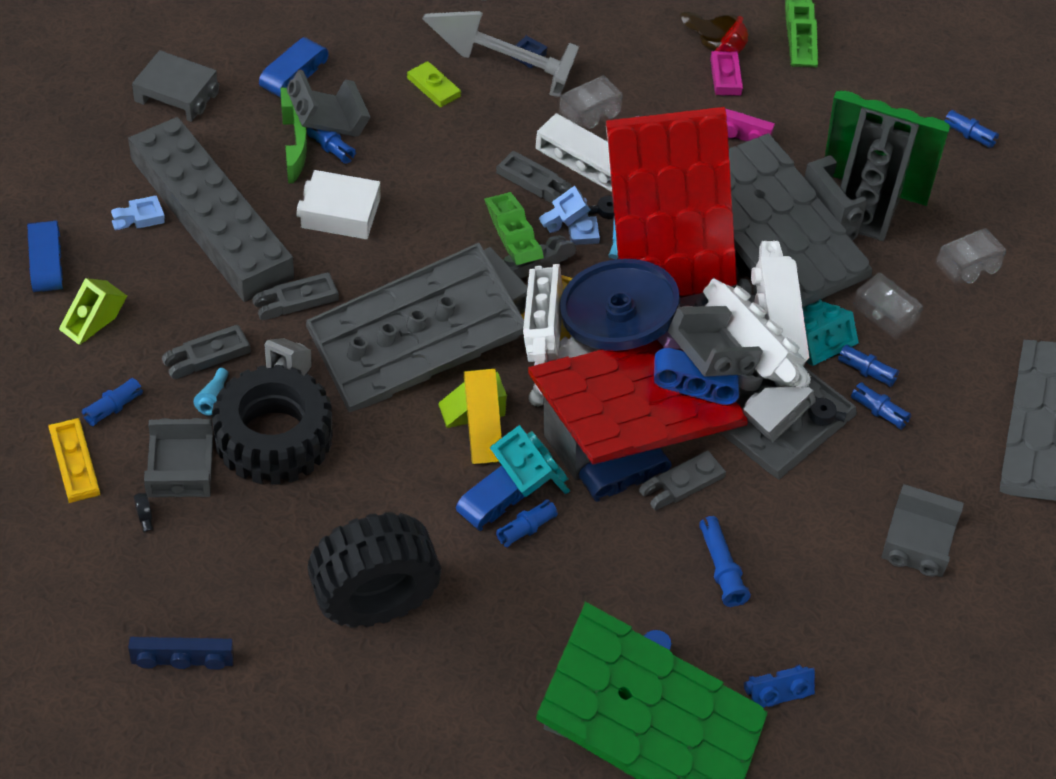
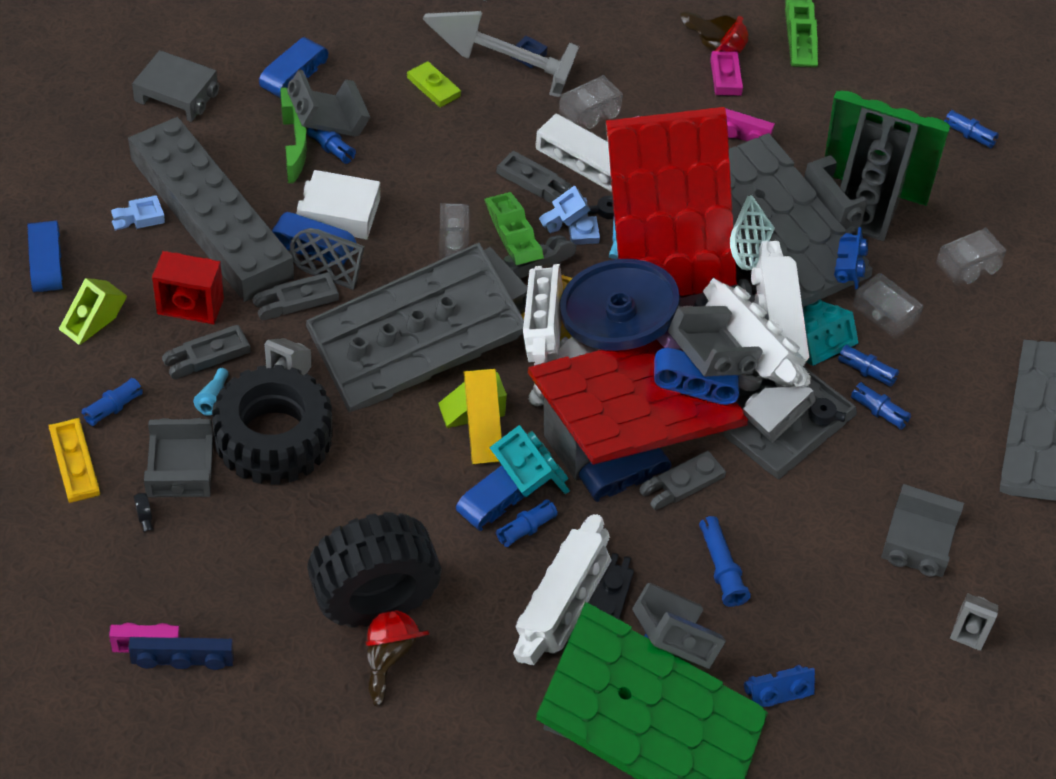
none -> dark pink plate [109,623,181,652]
none -> red brick [152,251,224,325]
none -> blue beam [272,212,357,268]
none -> dark grey window [290,228,365,290]
none -> piece [365,611,430,706]
none -> clear brick [439,203,469,260]
none -> white hinge [513,514,612,665]
none -> black hinge [590,553,634,620]
none -> dark grey panel [632,583,726,669]
none -> light aqua window [730,195,775,271]
none -> blue hinge [834,227,868,289]
none -> light grey slope [950,593,998,651]

